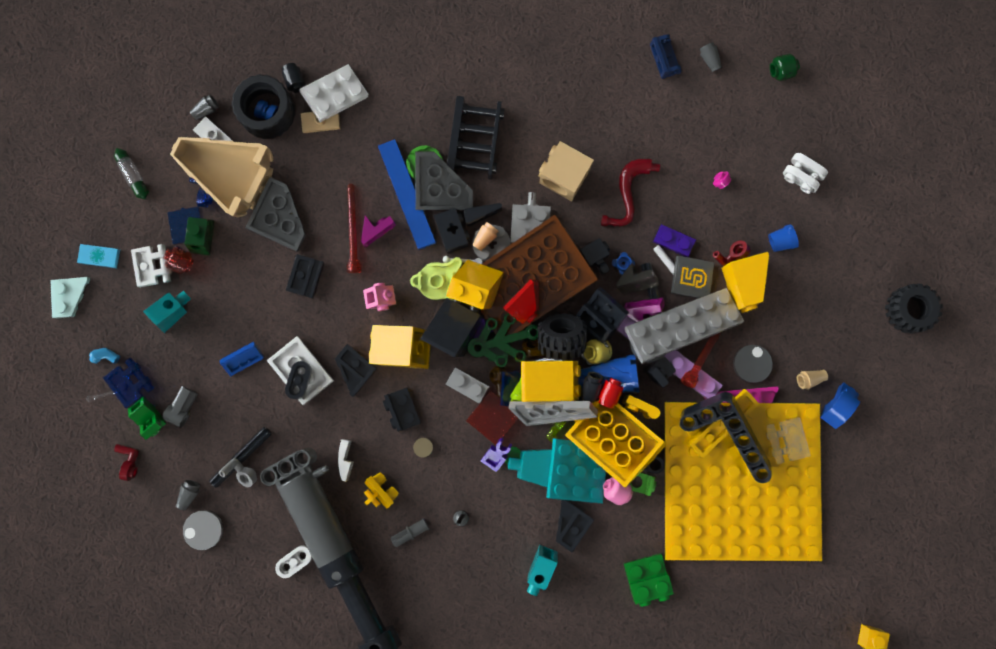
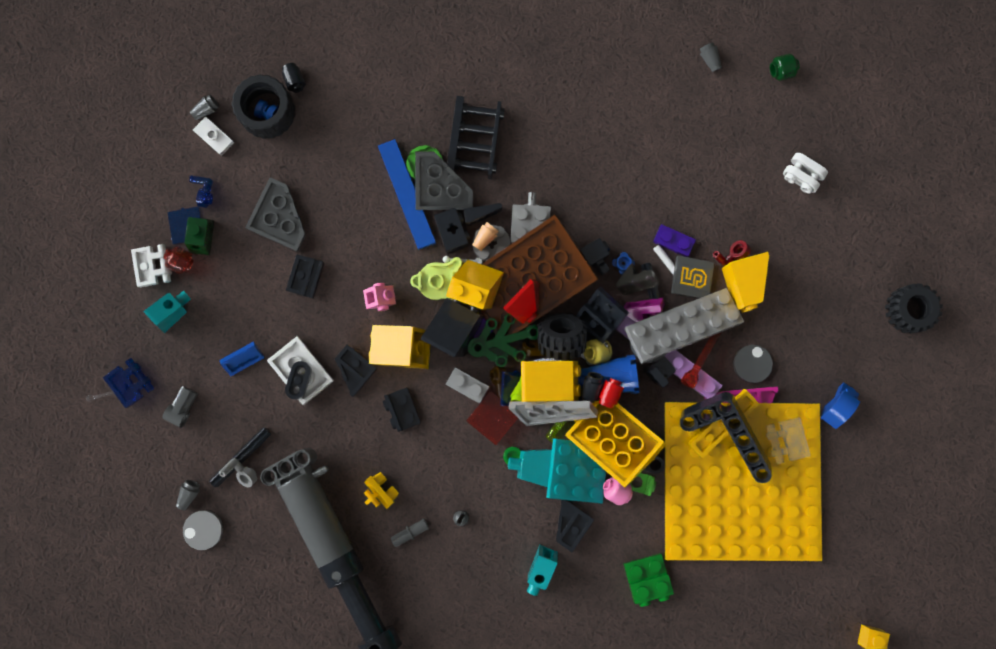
light aqua wing [51,277,90,319] -> none
medium azure tile [77,244,120,268] -> none
dark azure arm [89,348,120,364] -> none
piece [114,148,149,200] -> none
dark red plate [114,444,139,481] -> none
green brick [128,397,166,440] -> none
tan cone [170,137,273,217] -> none
white plate [275,545,312,578] -> none
white plate [300,64,368,122] -> none
tan plate [301,112,341,133] -> none
white slope [338,439,354,482] -> none
clear red piece [346,184,362,273] -> none
magenta slope [361,215,396,248] -> none
dark tan tile [413,438,433,457] -> none
plate [481,438,512,472] -> none
tan brick [538,141,594,202] -> none
dark red animal [601,159,660,227] -> none
yellow plate [621,395,660,419] -> none
dark blue hinge [650,34,682,79] -> none
dark pink plate [713,171,731,189] -> none
blue piece [768,224,799,252] -> none
tan cone [797,369,828,390] -> none

